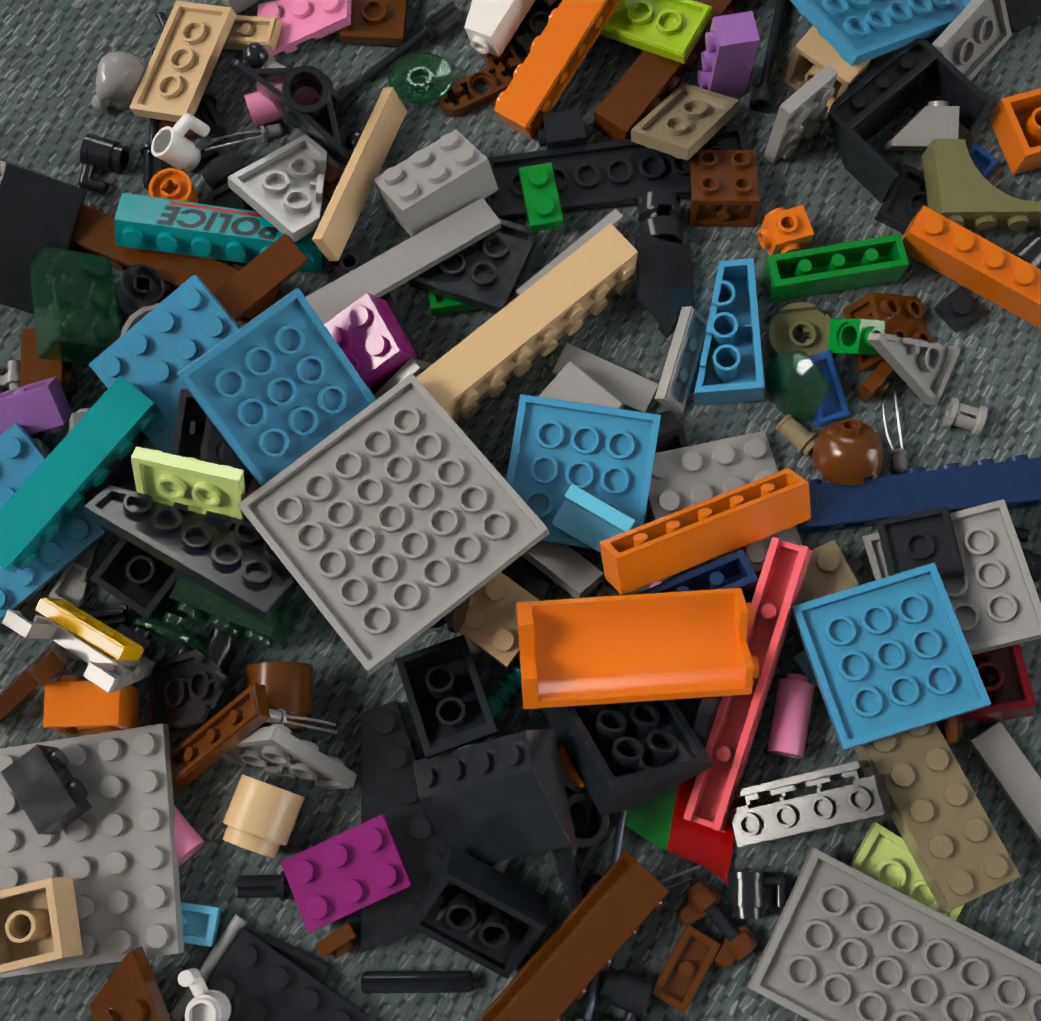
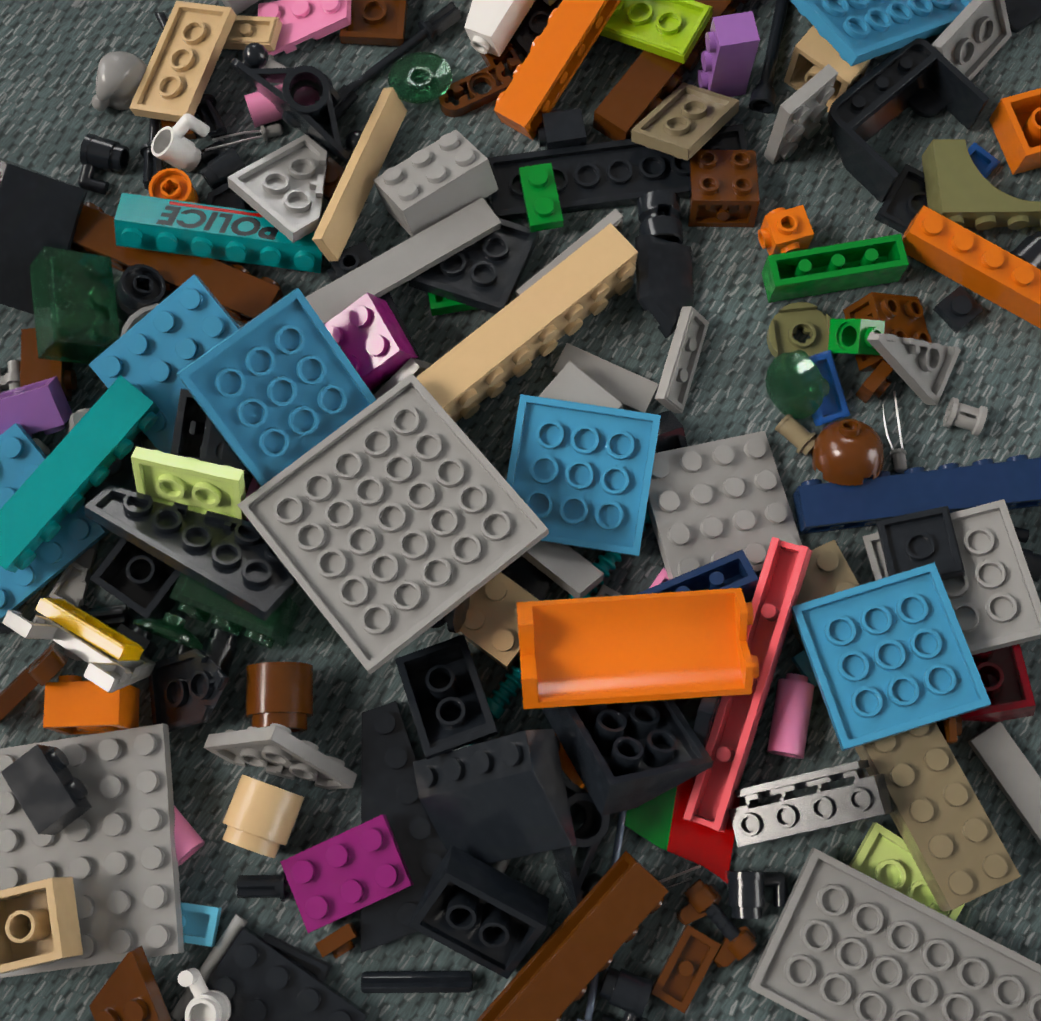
reddish brown tile [170,682,270,790] -> none
reddish brown tile [213,234,308,322] -> none
piece [266,708,338,734] -> none
medium azure panel [552,484,635,553] -> none
orange brick [599,468,811,595] -> none
dark azure wedge [694,258,765,405] -> none
light grey slope [884,101,960,151] -> none

